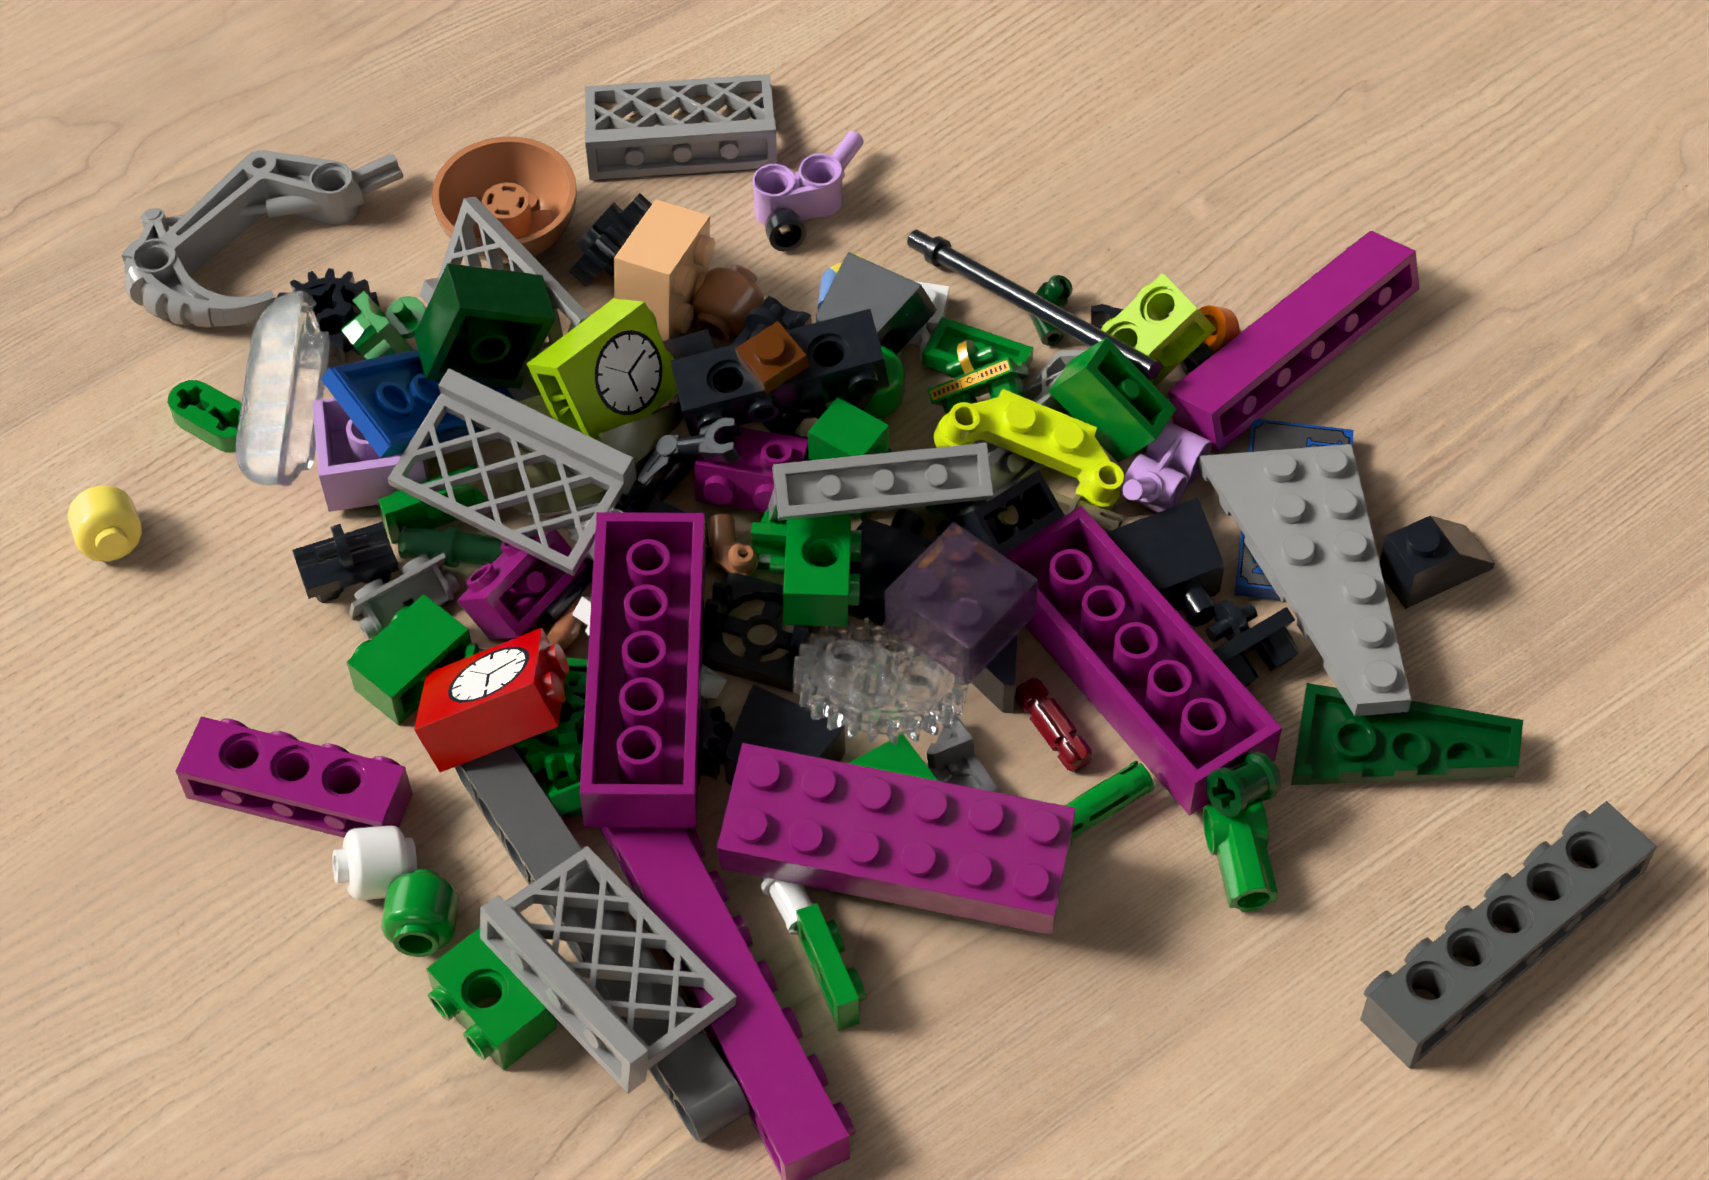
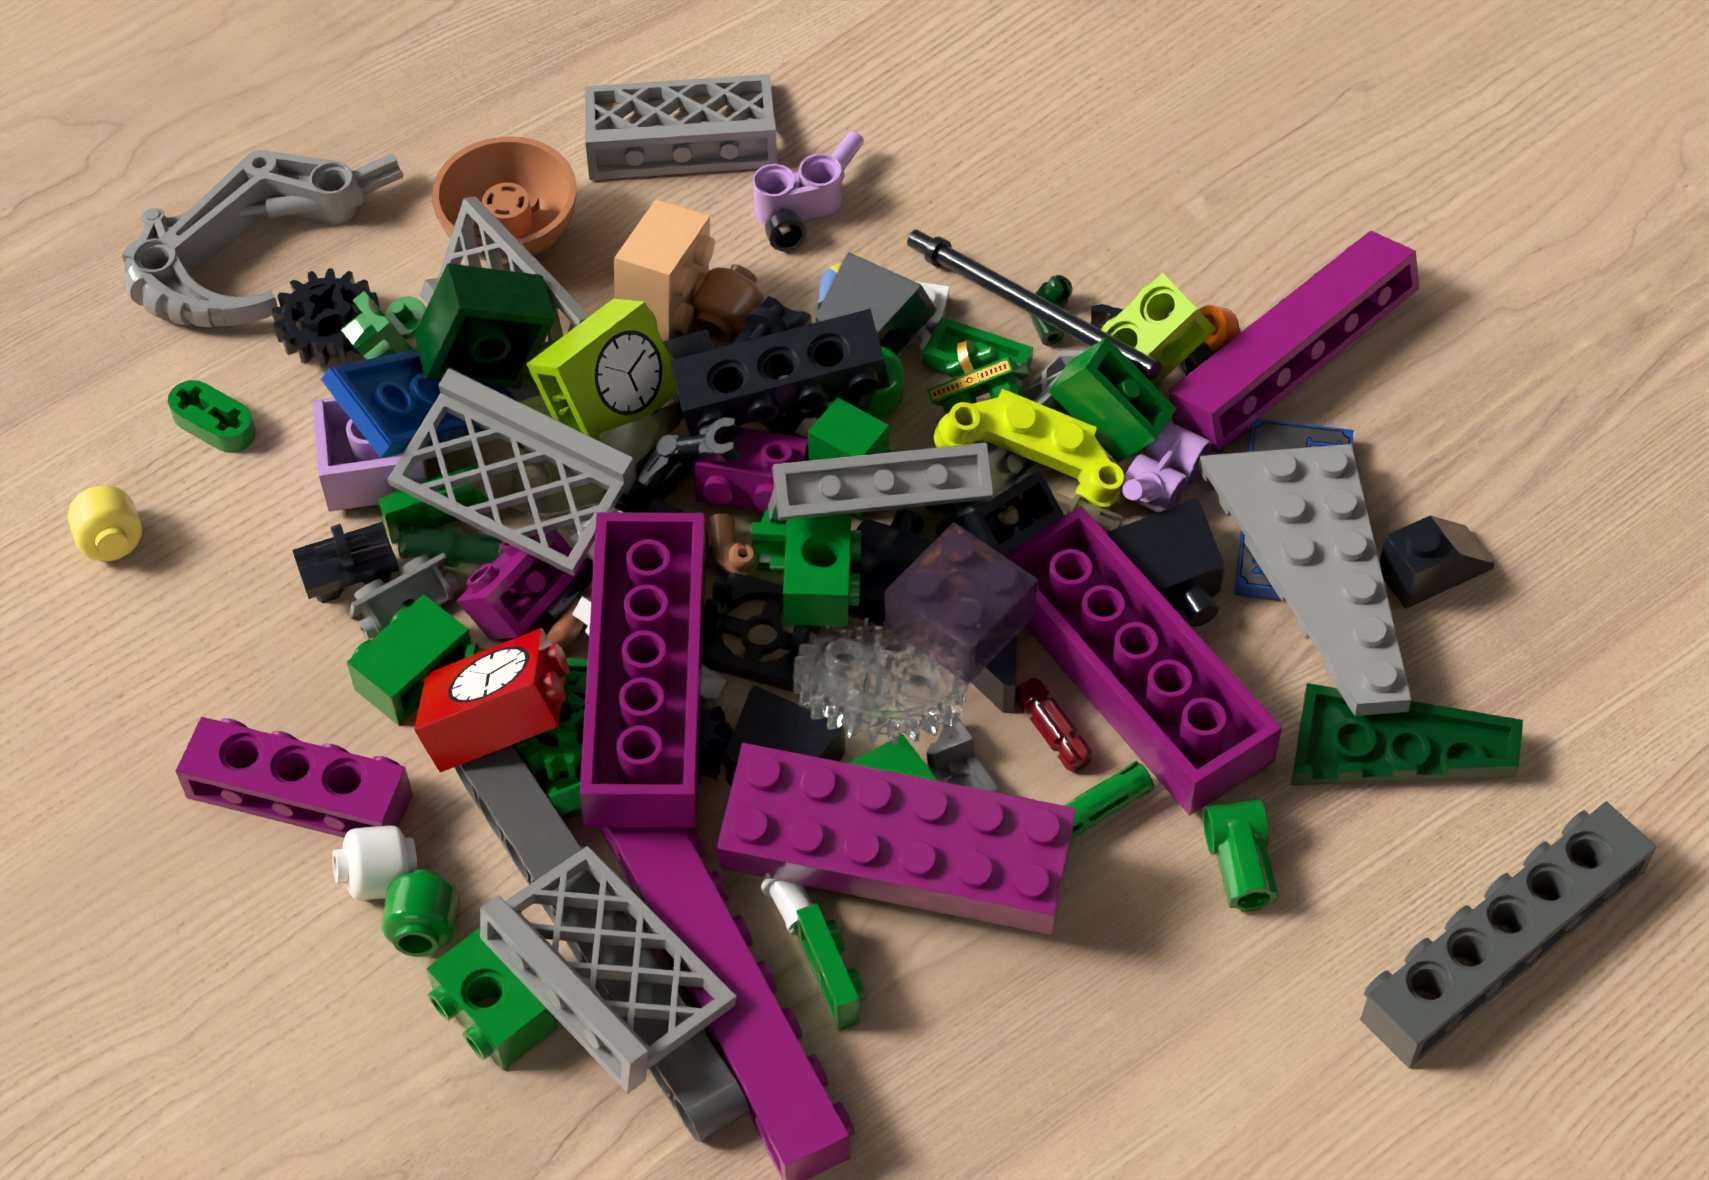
clear brick [236,291,330,487] -> none
black gear [569,193,652,287] -> none
reddish brown plate [735,321,809,394] -> none
black hips [1206,600,1299,687] -> none
dark green bush [1206,751,1281,817] -> none

